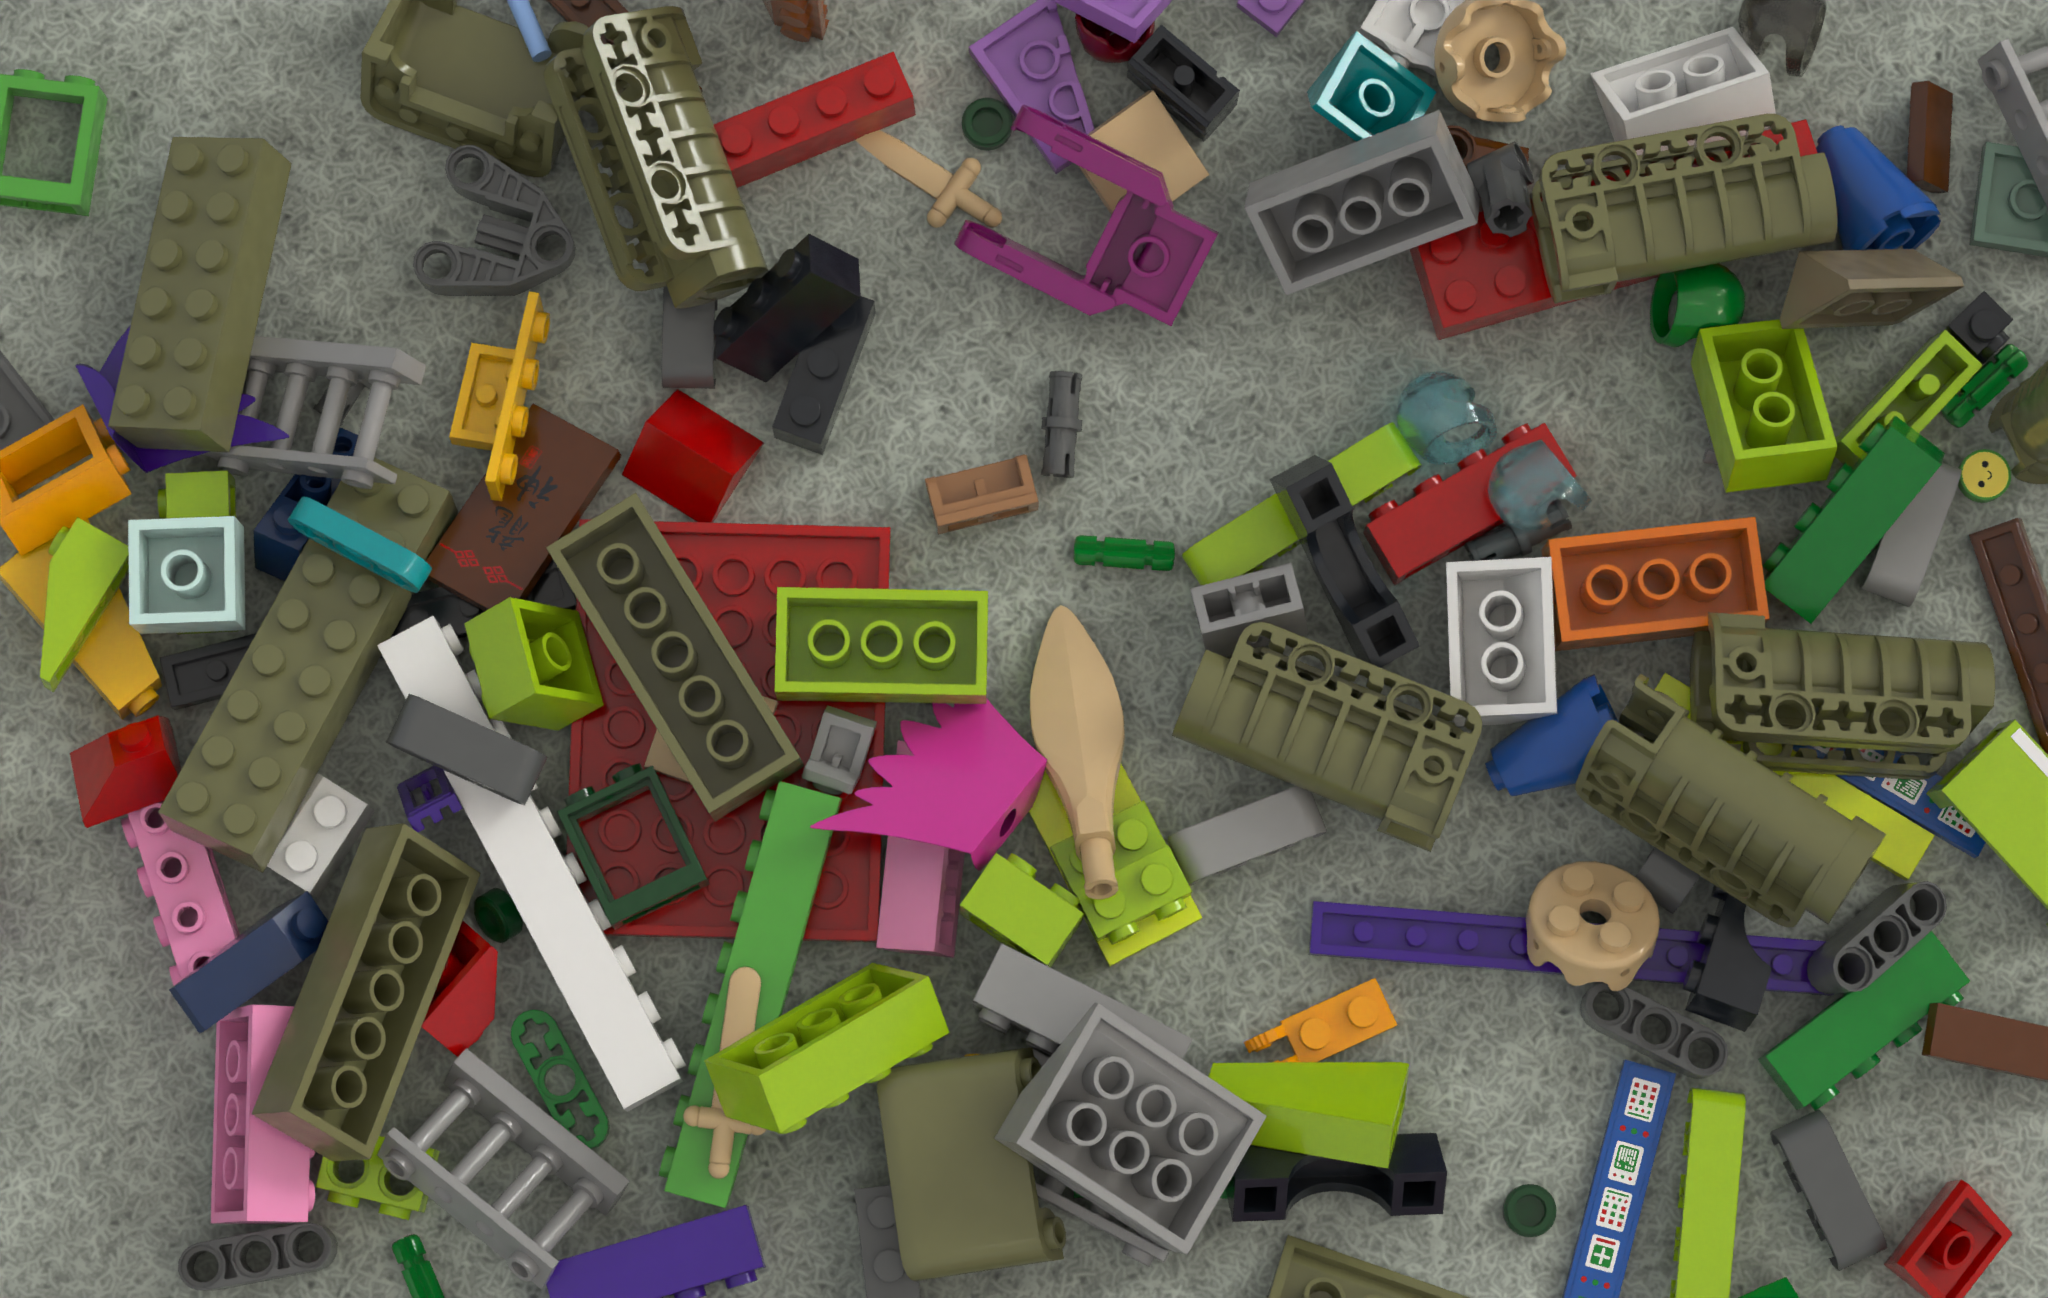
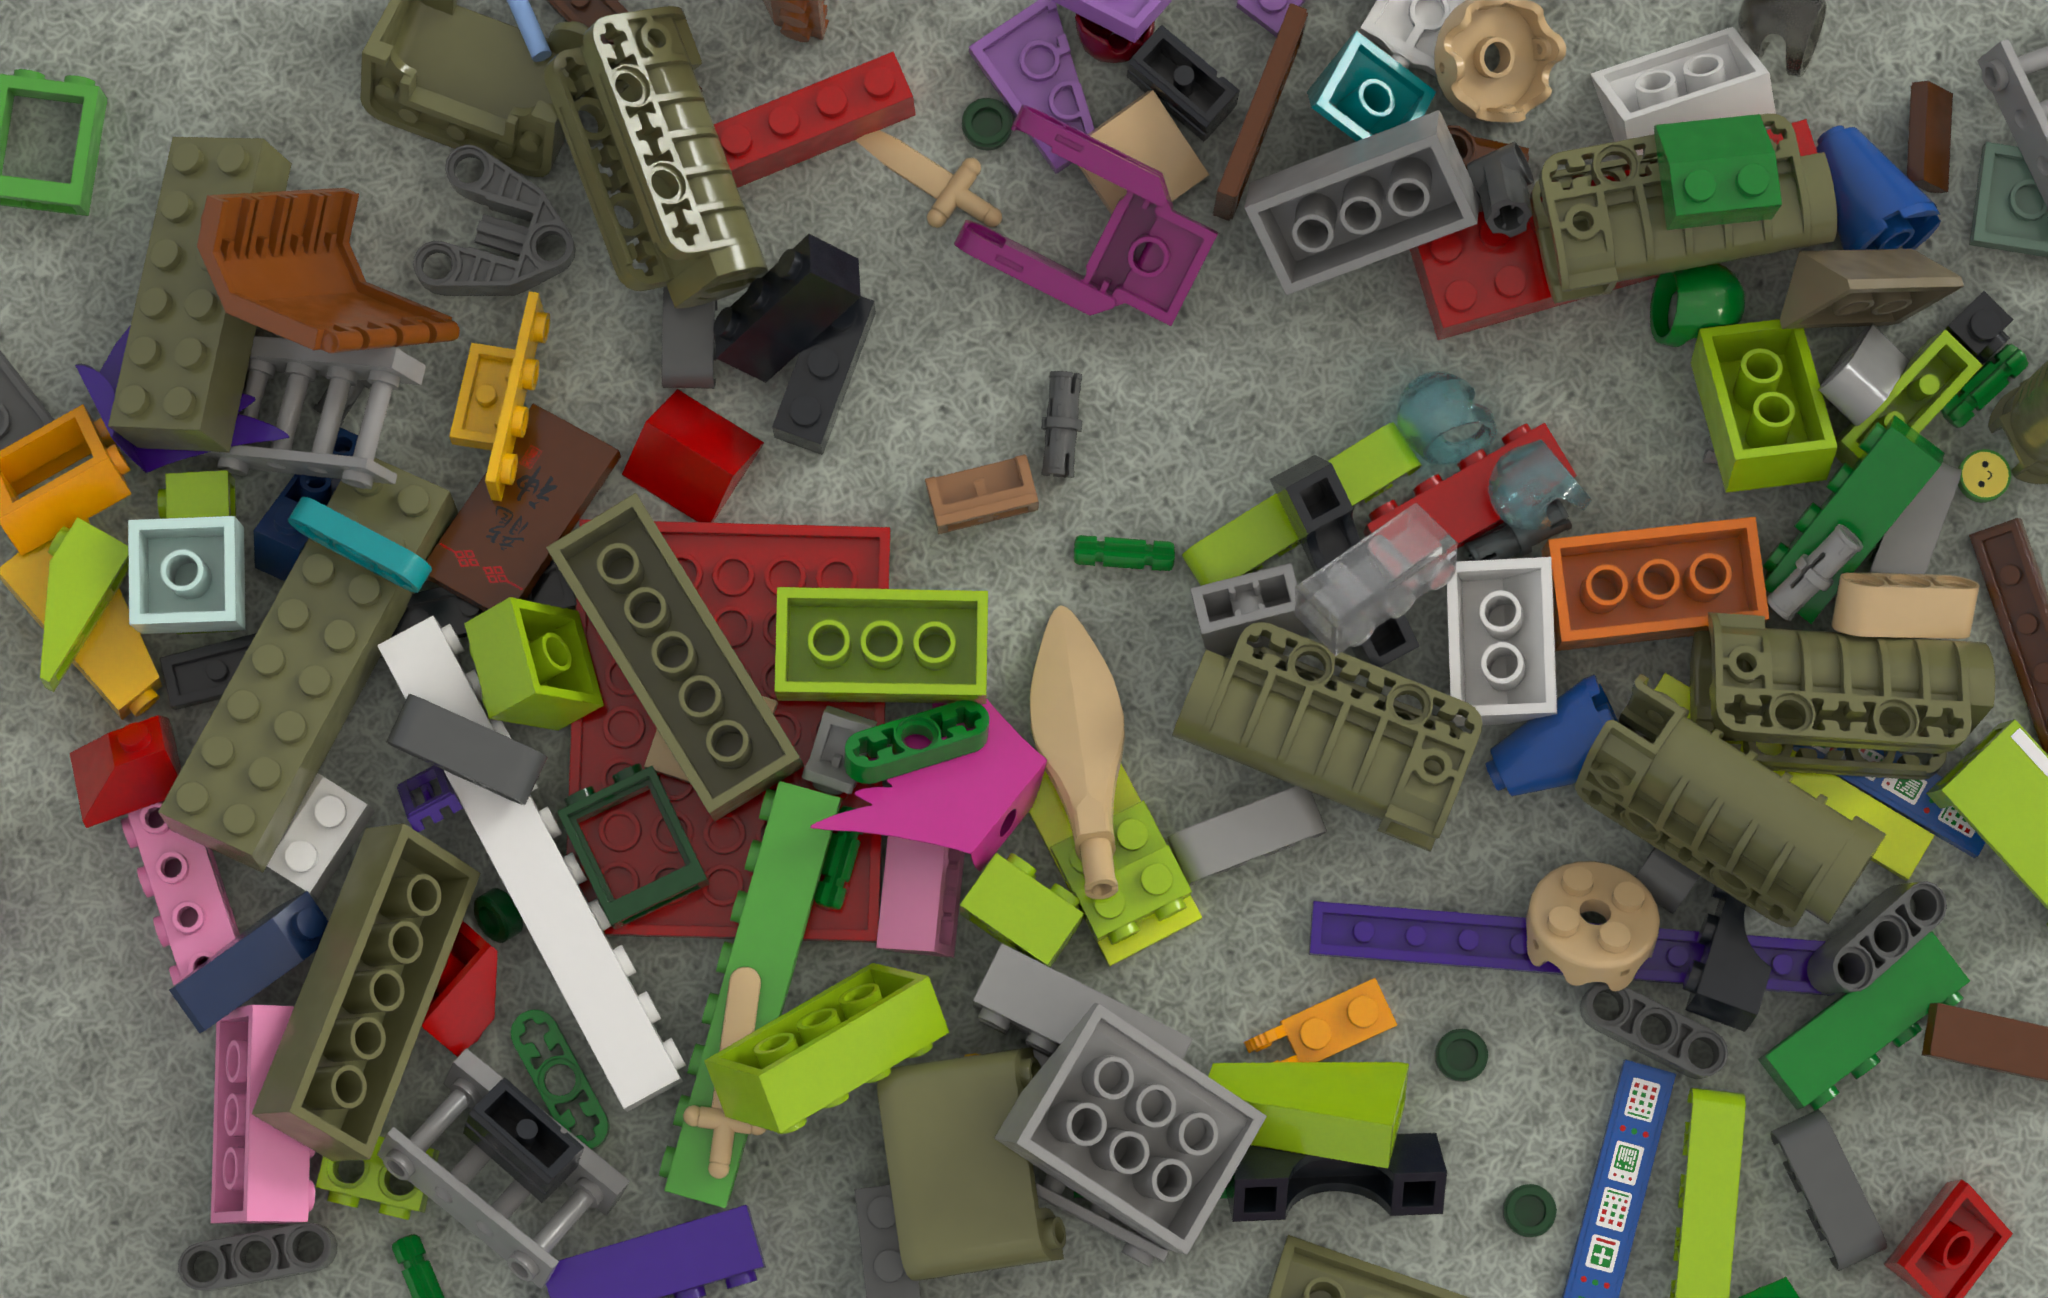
none -> dark orange hinge [197,188,460,353]
none -> black brick [463,1077,584,1203]
none -> green axle [814,806,863,910]
none -> green beam [844,700,990,784]
none -> reddish brown tile [1213,3,1308,221]
none -> clear brick [1295,503,1458,656]
none -> dark green tile [1434,1029,1488,1082]
none -> green slope [1654,114,1782,230]
none -> light grey pin [1767,524,1863,621]
none -> light grey beam [1819,324,1909,427]
none -> tan beam [1831,572,1980,639]

